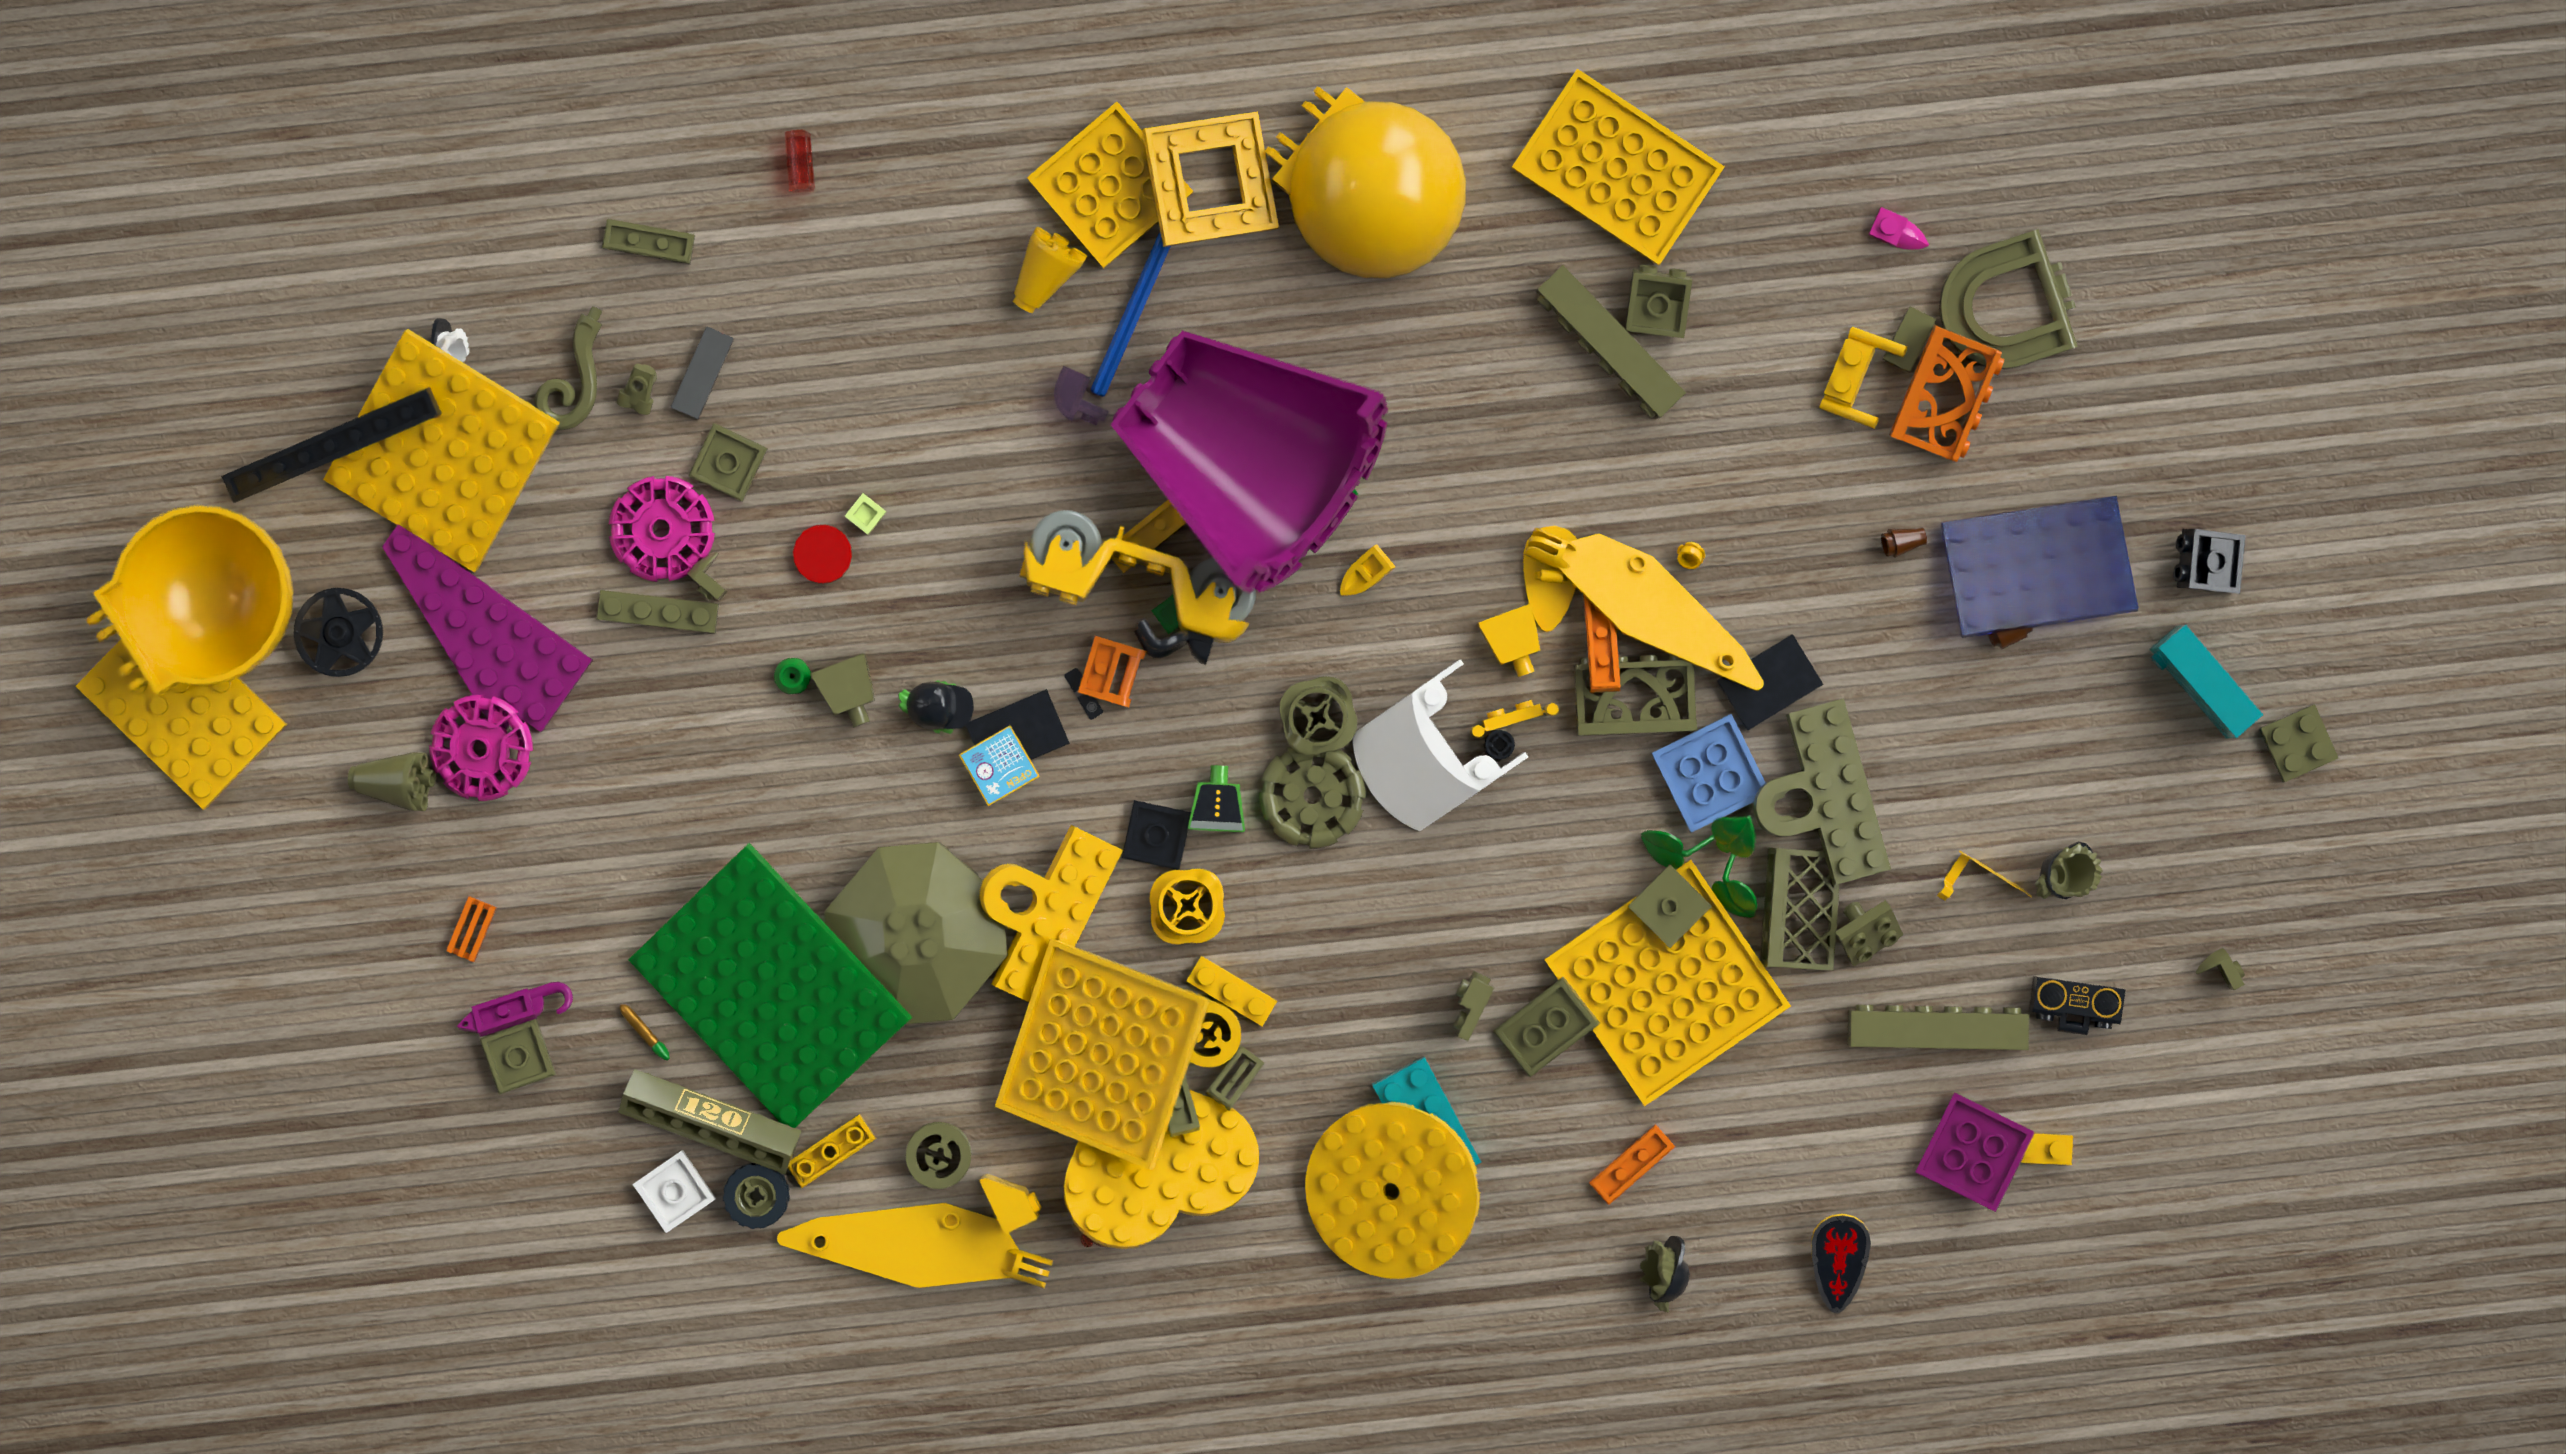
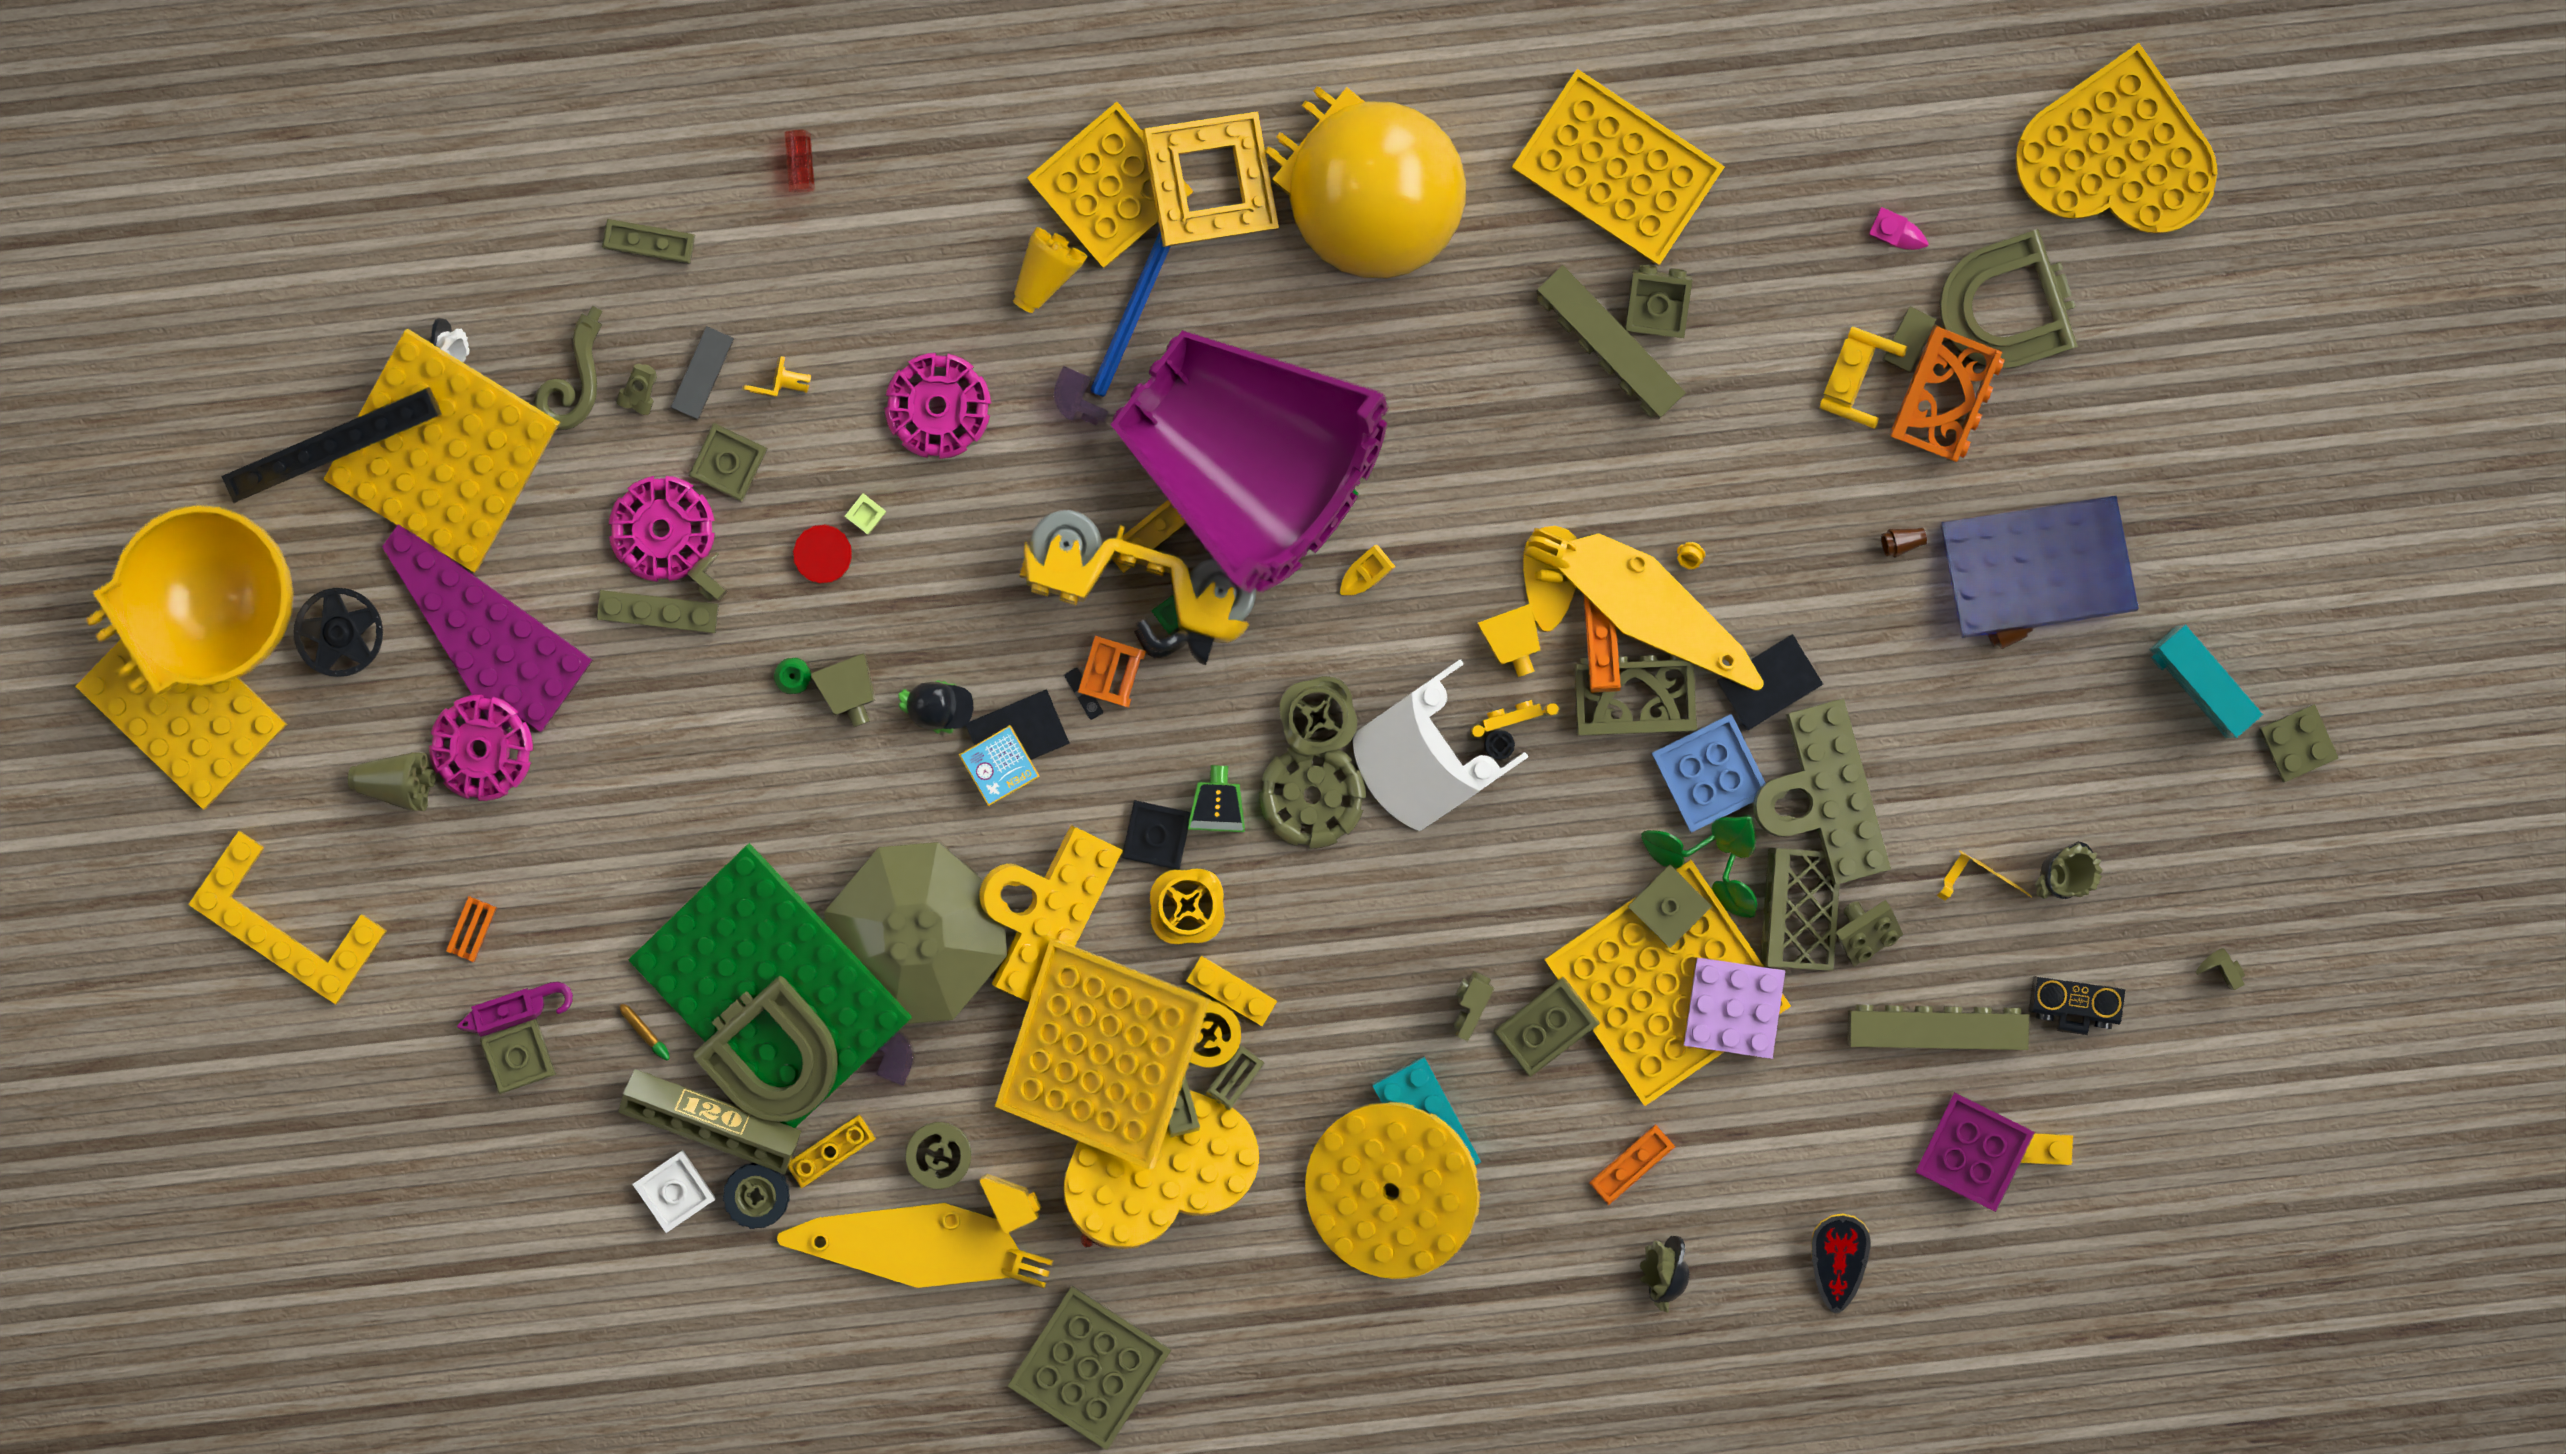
plate [2173,529,2246,594] -> none
none -> yellow plate [188,831,387,1005]
none -> olive piece [693,976,838,1121]
none -> yellow bracket [742,356,811,397]
none -> clear purple brick [876,1031,915,1086]
none -> dark pink plate [884,352,991,459]
none -> olive plate [1008,1286,1172,1450]
none -> lavender plate [1684,957,1785,1059]
none -> yellow plate [2016,43,2217,233]

